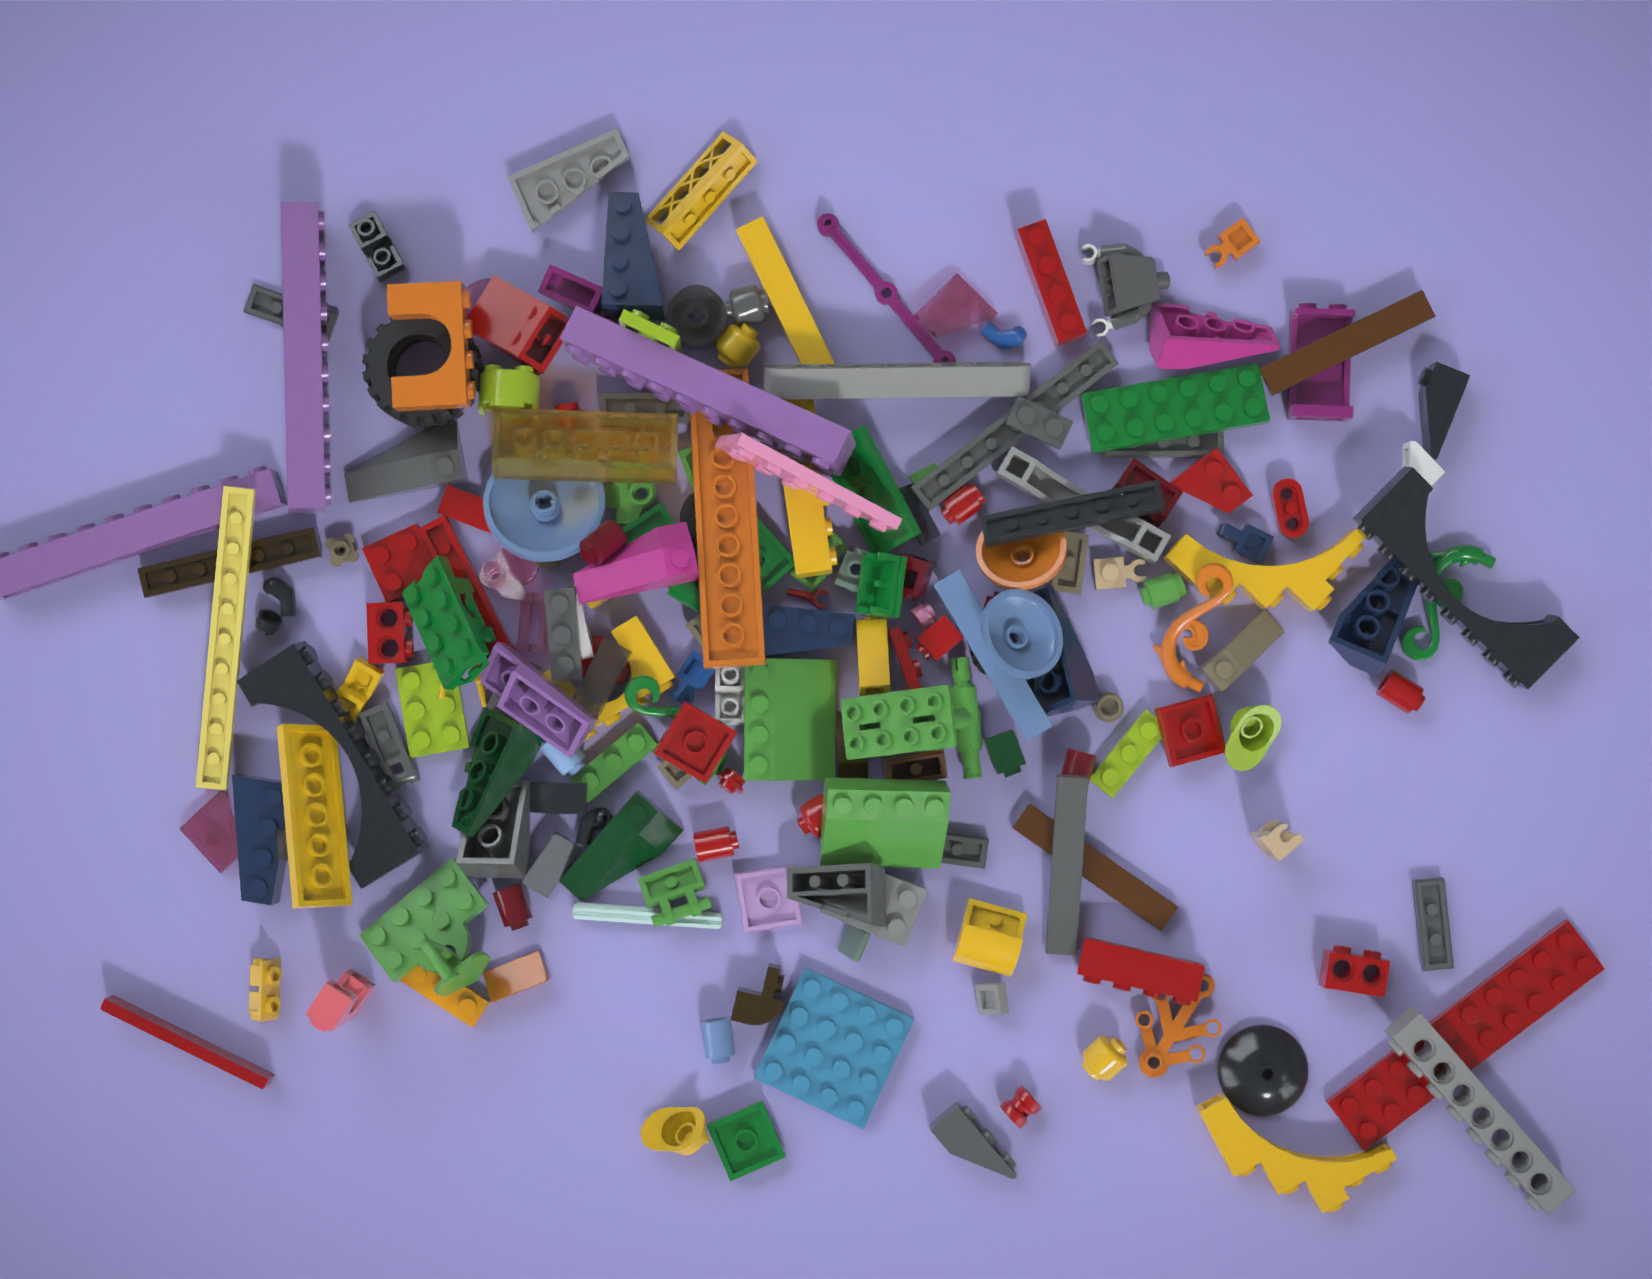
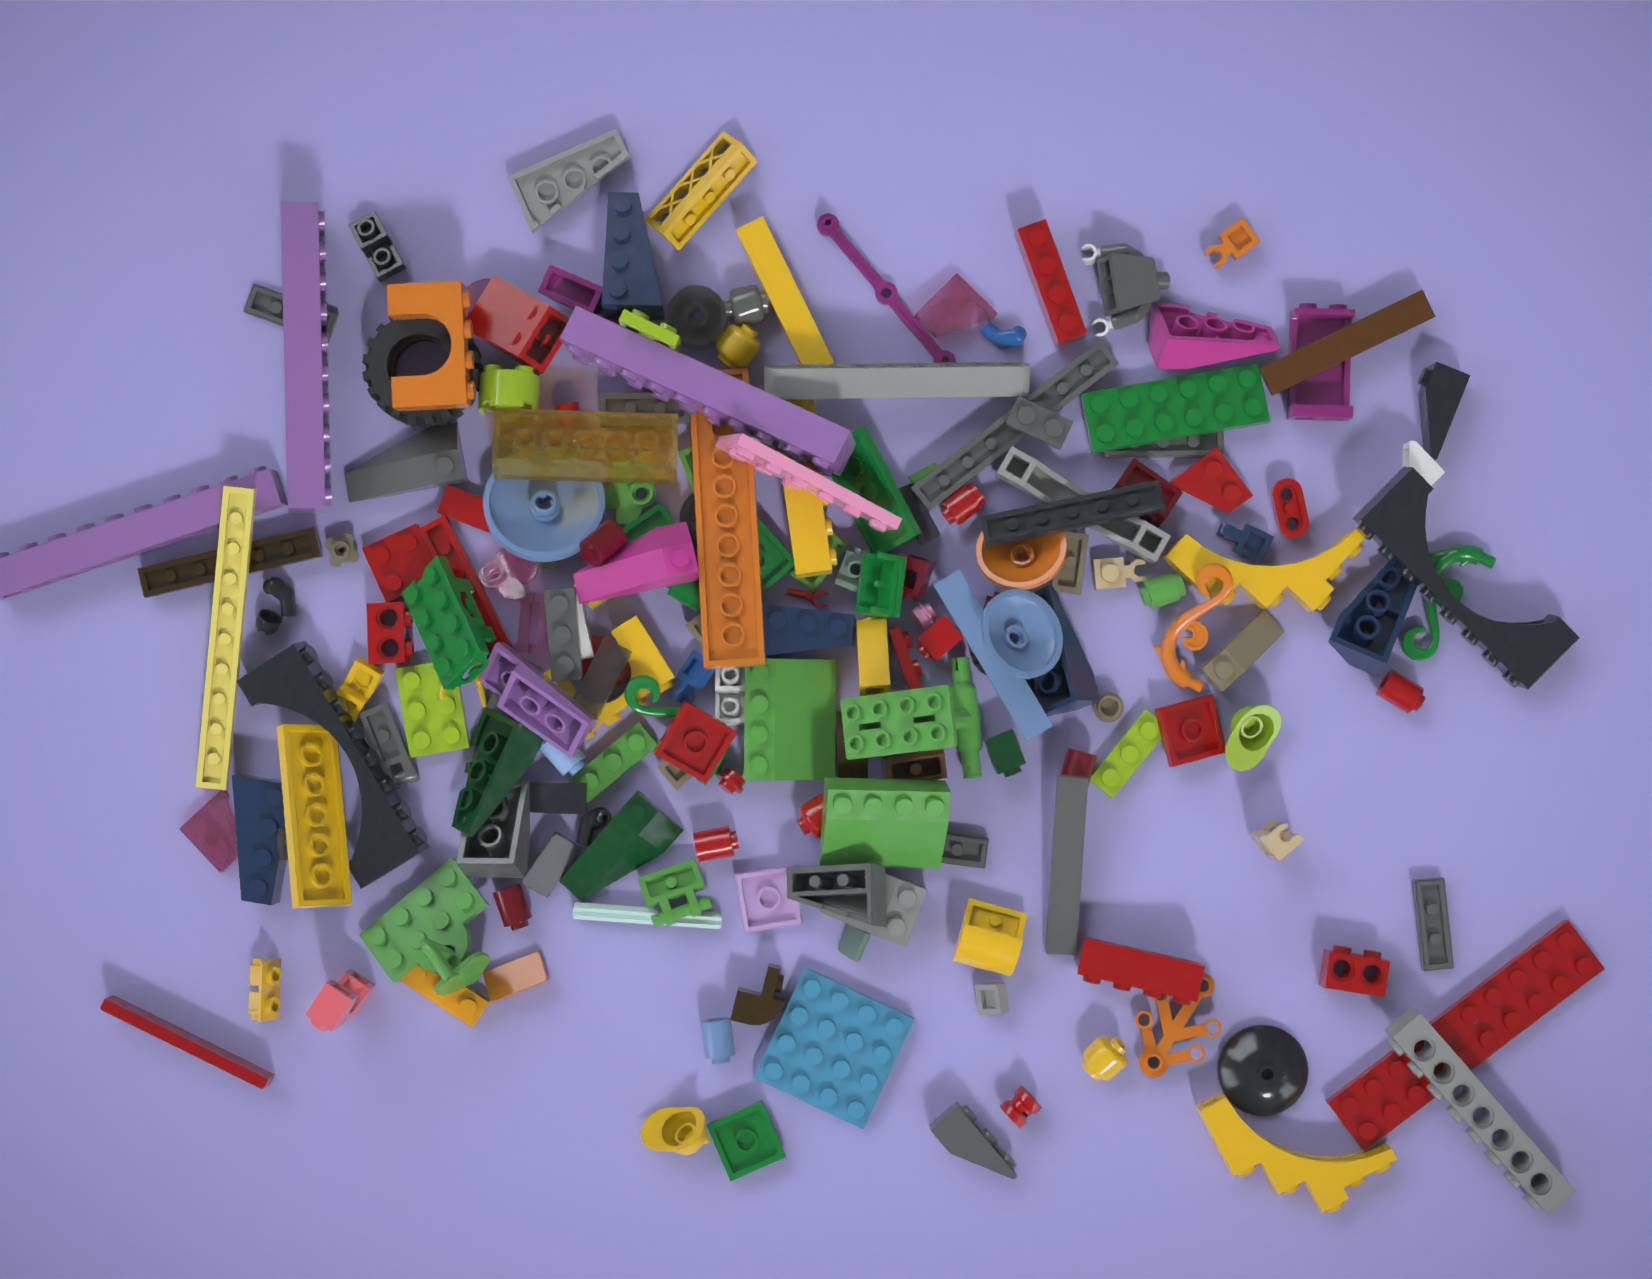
reddish brown tile [1012,803,1178,932] -> none

